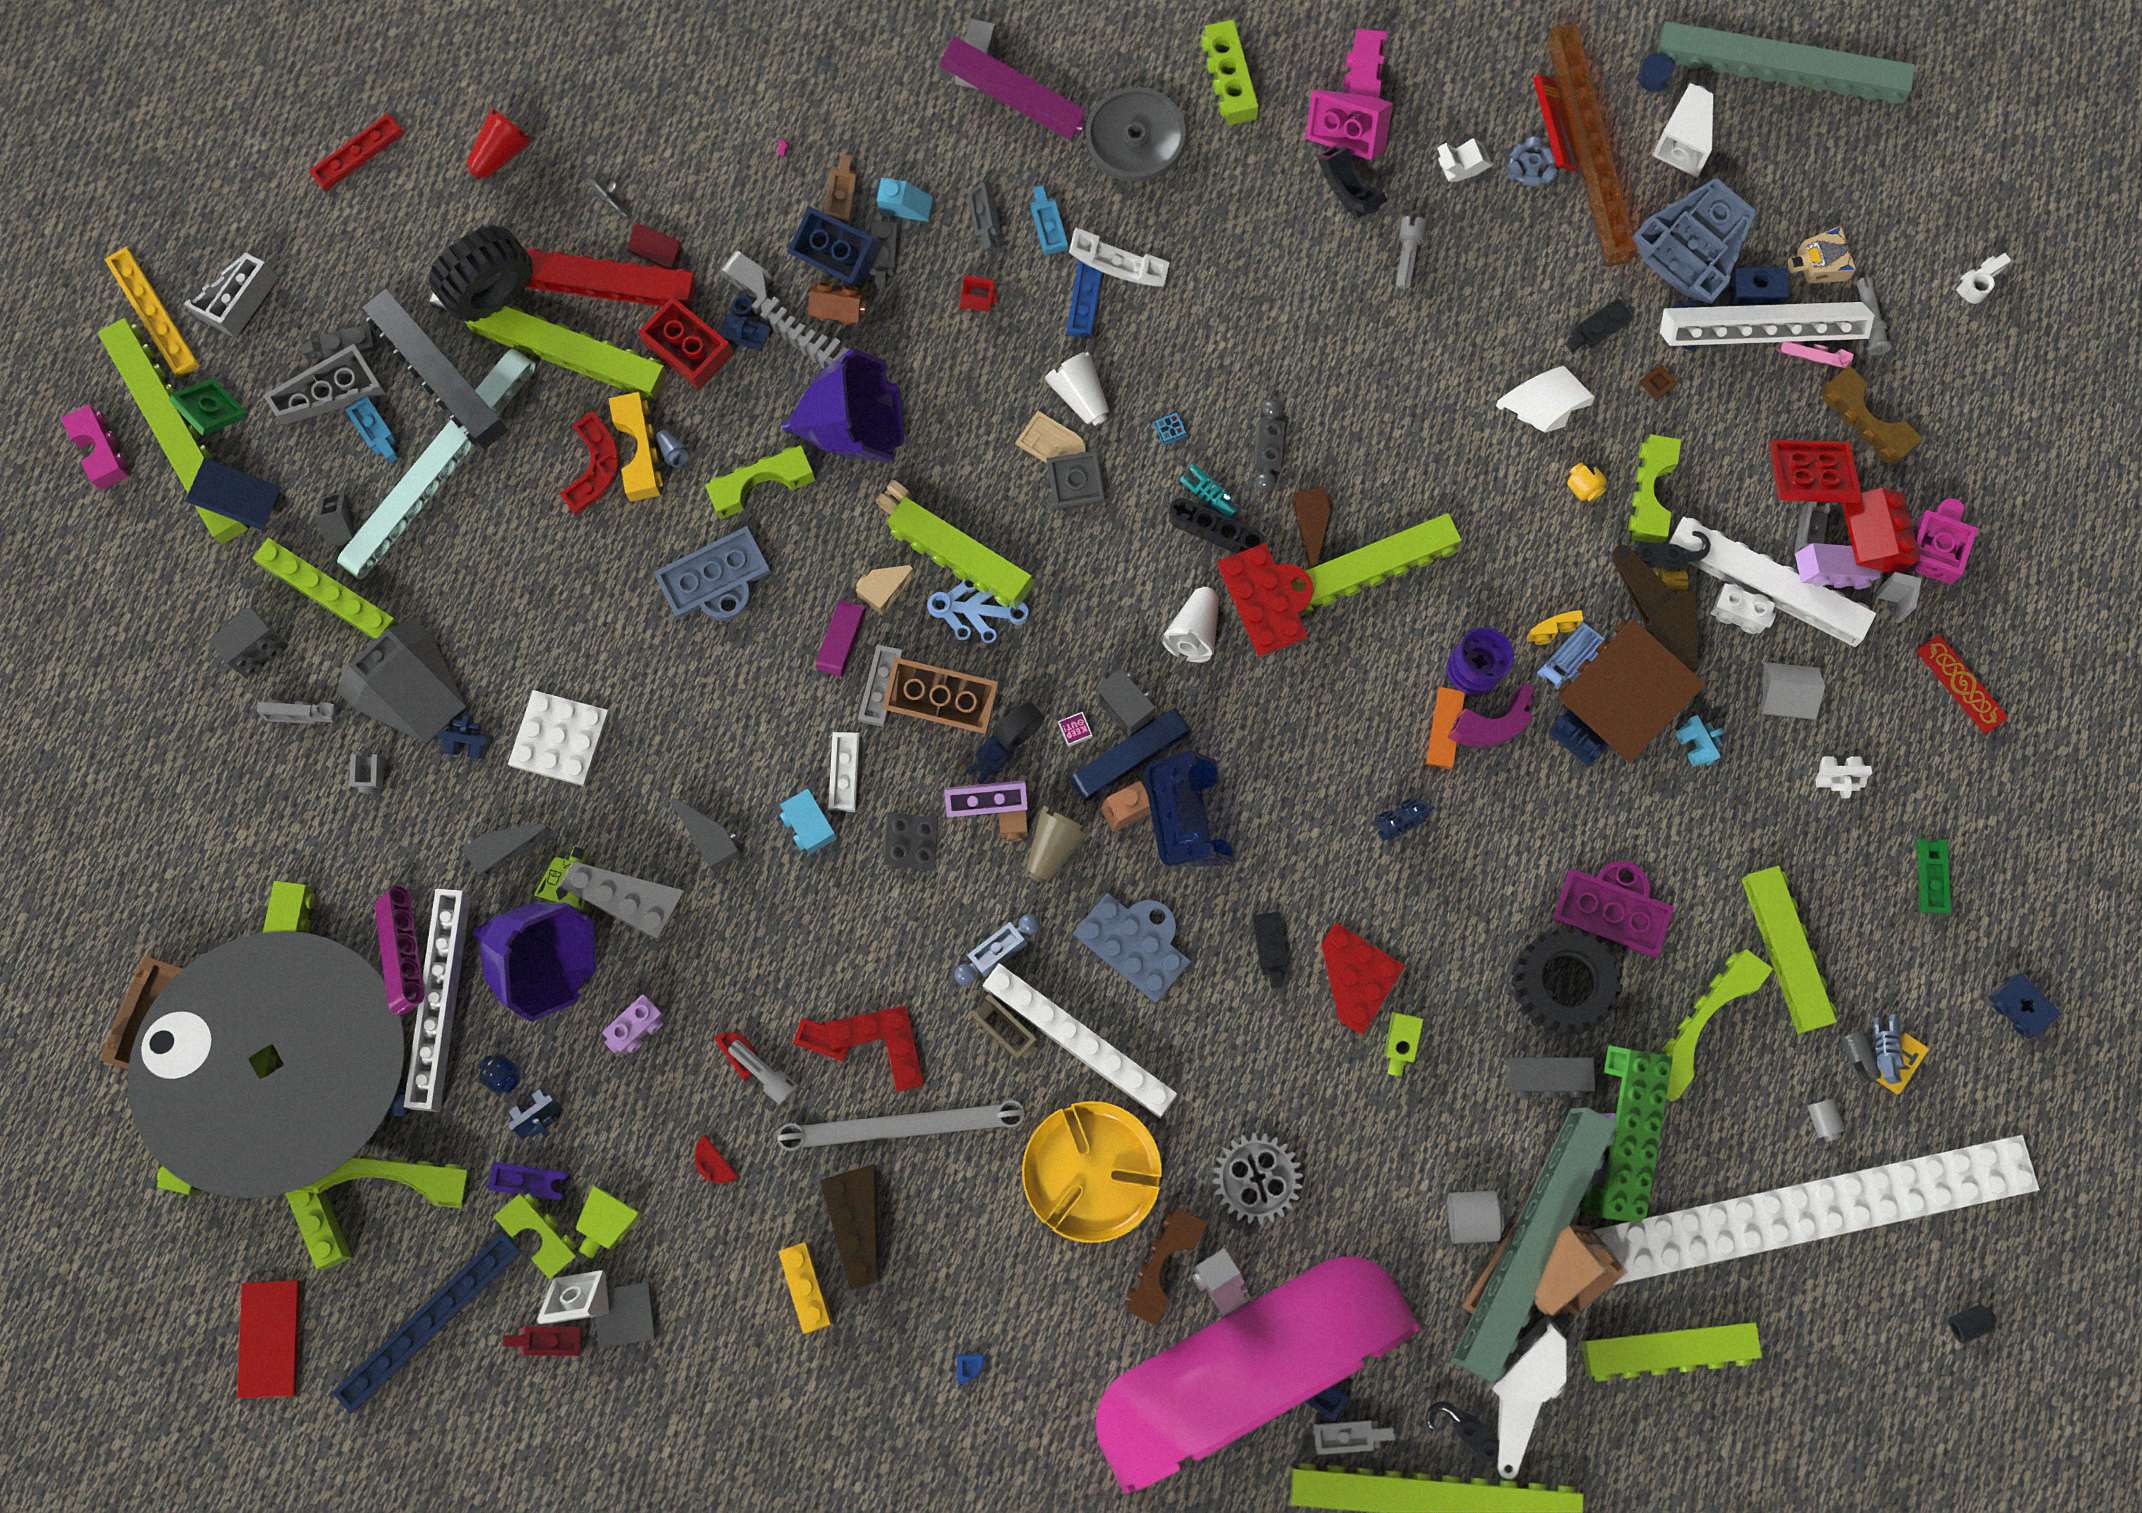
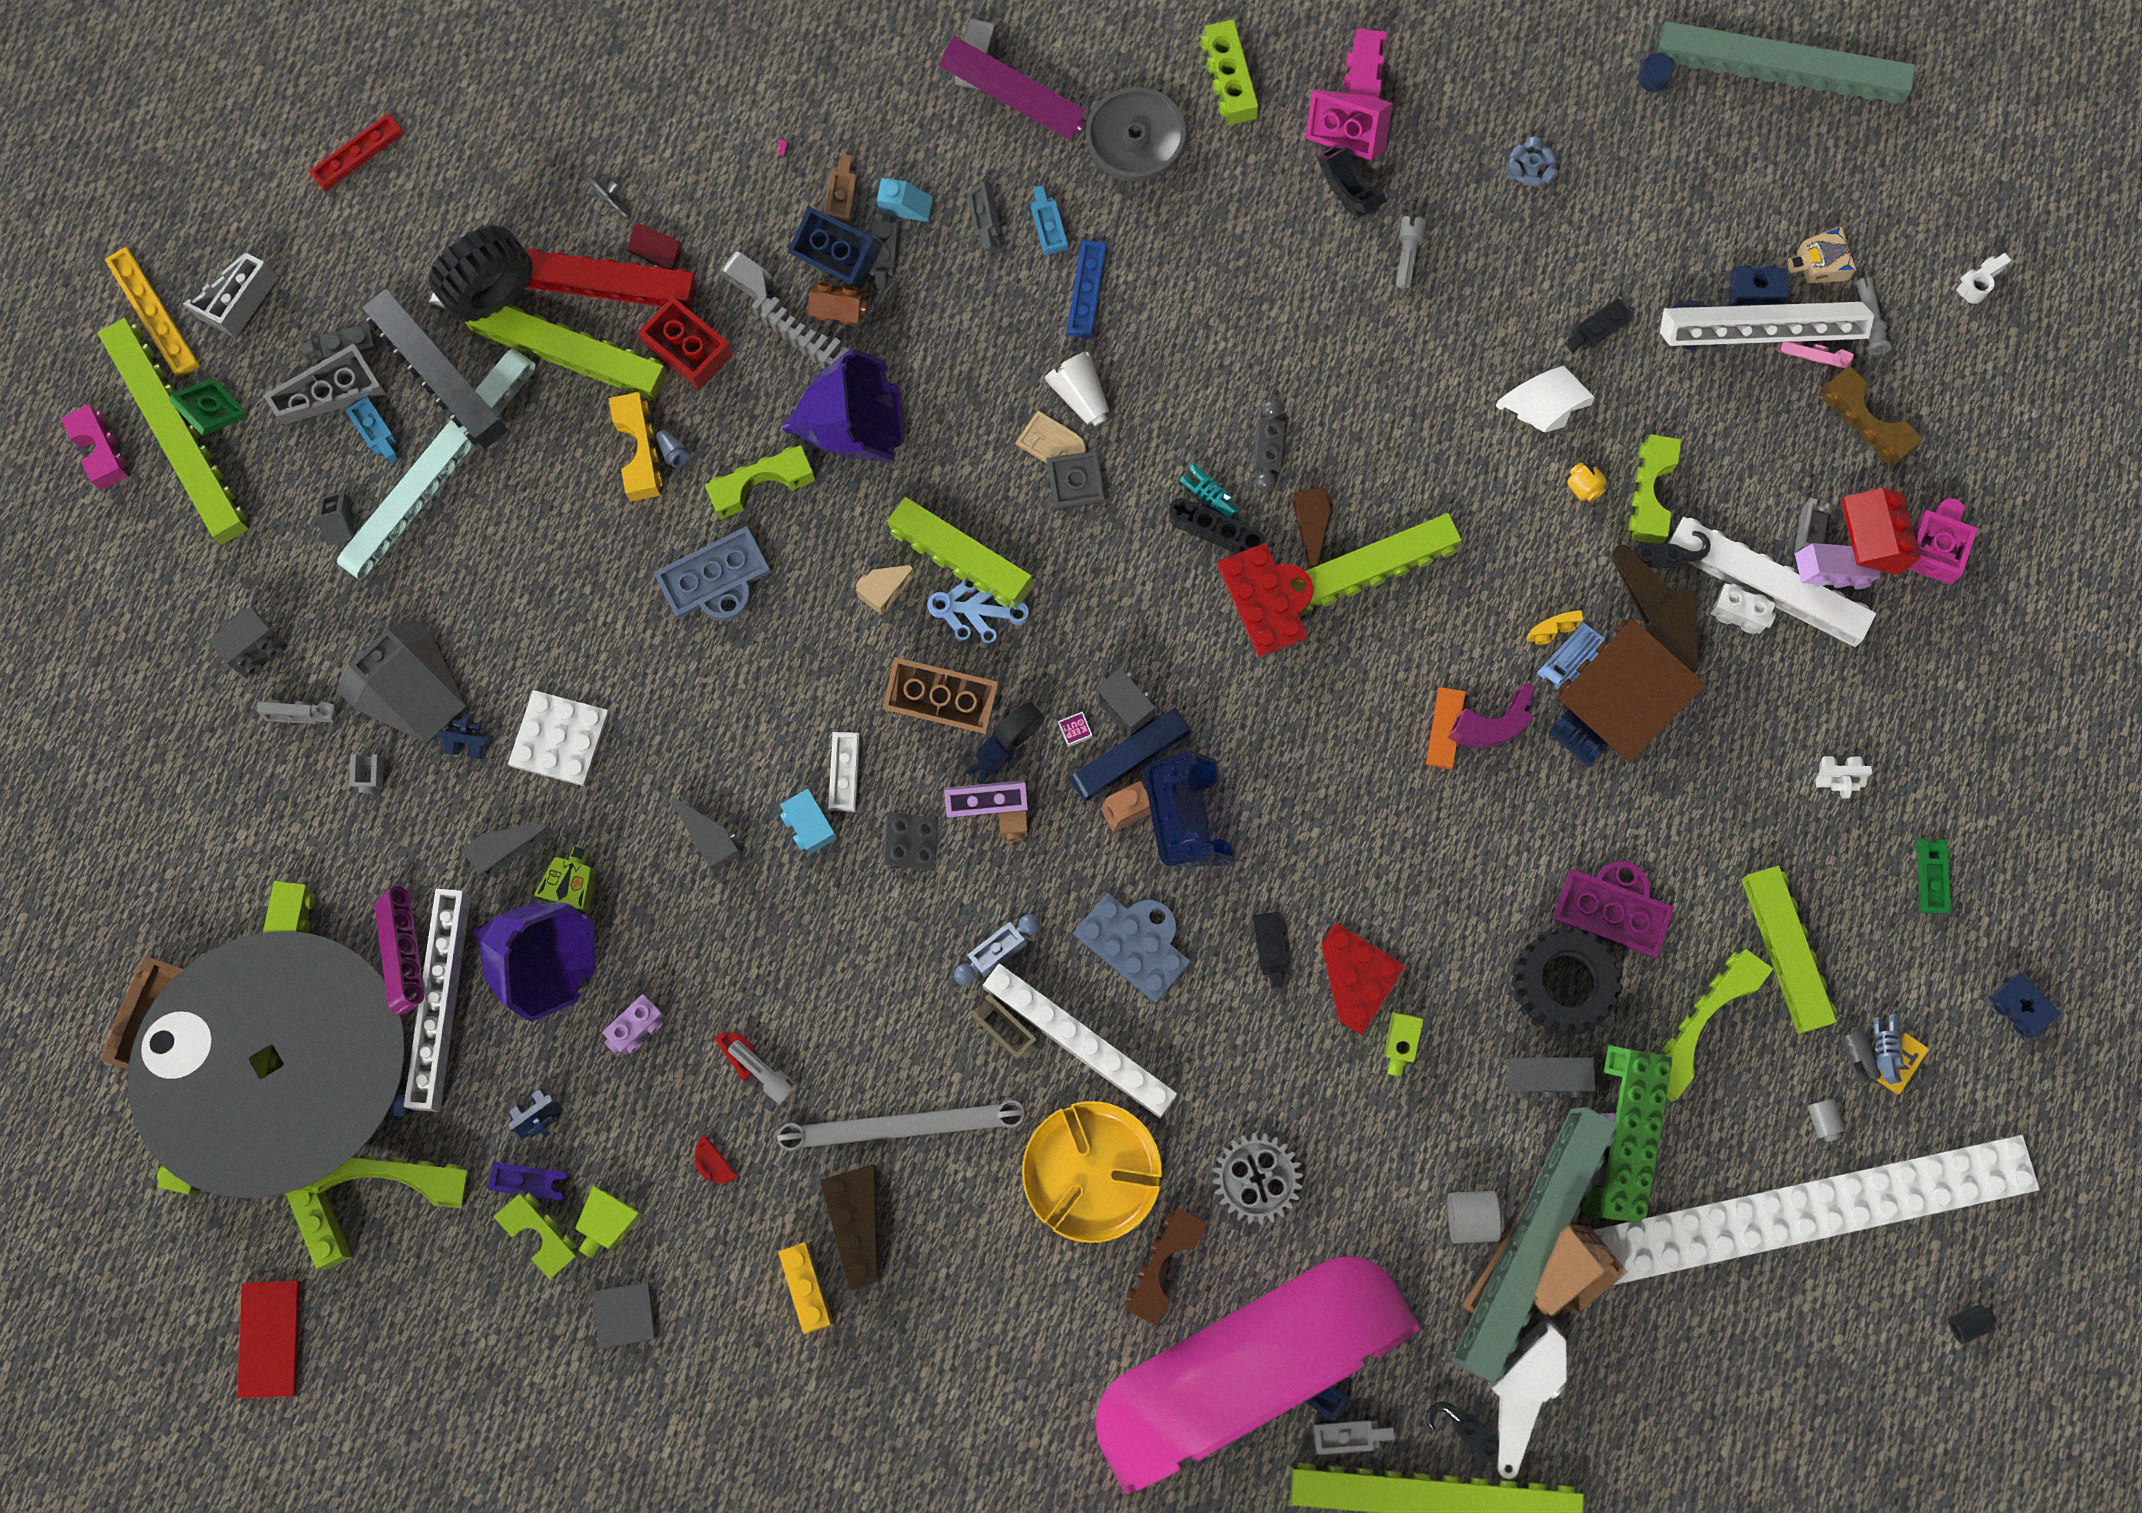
dark blue tile [185,458,281,531] -> none
lime brick [252,538,399,640] -> none
dark blue plate [332,1232,523,1414] -> none
red cone [466,108,533,180] -> none
clear blue head [479,1054,521,1095] -> none
dark red hinge [502,1327,583,1356] -> none
white slope [537,1270,609,1324] -> none
light grey wedge [558,862,684,939] -> none
red plate [559,410,619,516] -> none
dark blue hips [719,313,771,352] -> none
dark blue plate [731,295,755,318] -> none
red tile [793,1018,850,1062] -> none
magenta beam [816,599,866,677] -> none
red plate [825,1006,924,1093] -> none
light grey plate [858,645,903,727] -> none
tan wheel [875,480,912,515] -> none
blue tile [957,1354,985,1384] -> none
red window [959,275,998,312] -> none
dark tan cone [1026,805,1091,883] -> none
white slope [1069,228,1170,287] -> none
tile [1154,411,1187,446] -> none
white cone [1162,587,1219,663] -> none
light grey wedge [1192,1248,1251,1317] -> none
dark blue hinge [1371,798,1435,842] -> none
white brick [1437,138,1493,182] -> none
dark purple wheel [1446,627,1514,696] -> none
red tile [1533,74,1579,171] -> none
clear orange brick [1547,23,1637,267] -> none
lime brick [1581,1323,1762,1381] -> none
sand blue wedge [1632,178,1756,304] -> none
reddish brown tile [1640,365,1678,402] -> none
white slope [1652,83,1713,178] -> none
yellow bush [1656,569,1688,592] -> none
medium azure hips [1675,715,1725,767] -> none
light grey slope [1762,662,1825,720] -> none
red plate [1769,439,1862,503] -> none
light grey panel [1877,572,1922,623] -> none
red tile [1916,634,2008,735] -> none

